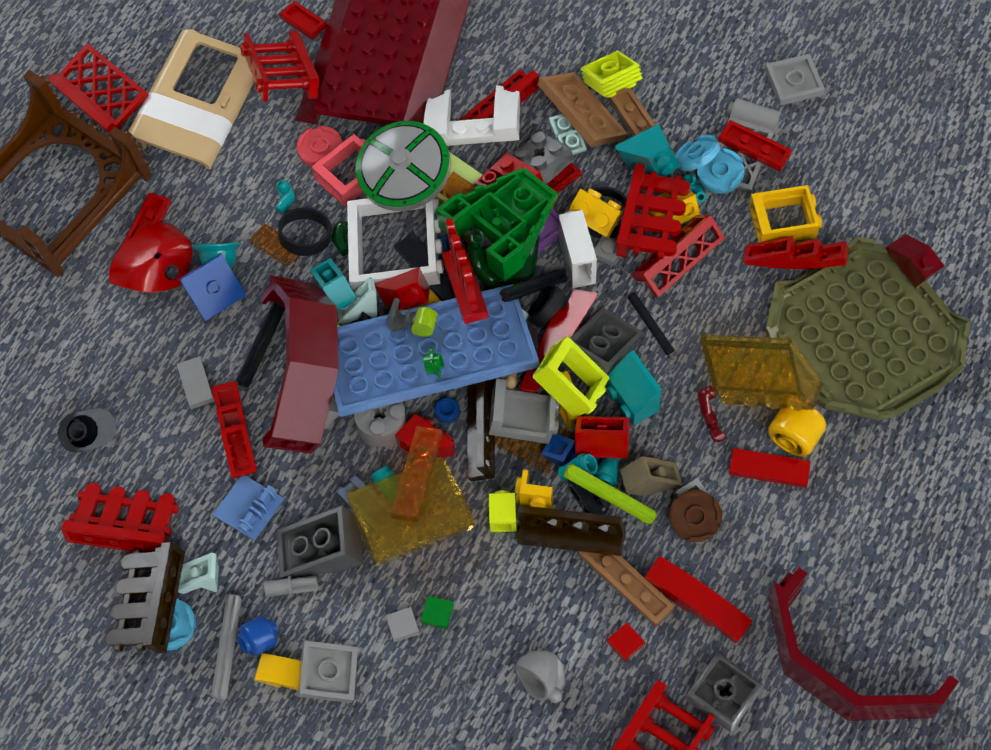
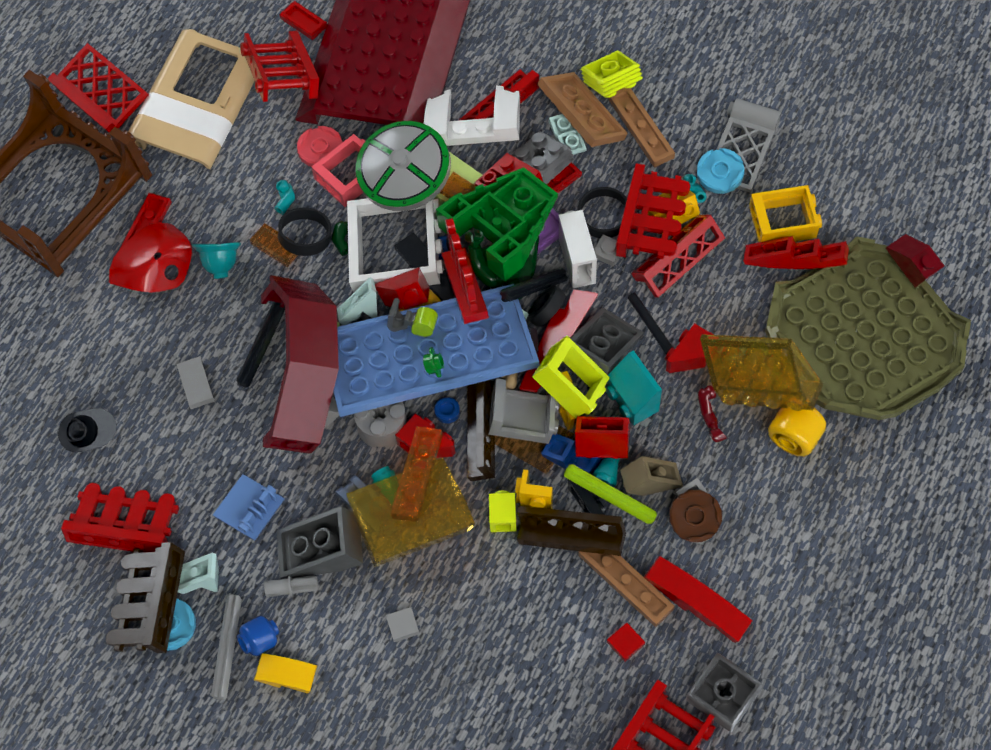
blue plate [179,253,246,321] -> none
red slope [212,381,257,479] -> none
light grey plate [298,640,358,703] -> none
teal brick [310,258,357,310] -> none
green tile [421,596,454,630] -> none
light grey piece [515,650,565,704] -> none
teal cone [558,453,598,481] -> none
yellow bracket [568,188,624,238] -> none
teal slope [615,124,680,176] -> none
medium azure tile [675,135,720,171] -> none
red tile [718,120,793,172] -> none
red tile [729,448,811,488] -> none
light grey plate [765,54,825,106] -> none
dark red panel [768,567,959,721] -> none
none -> red slope [665,323,720,373]

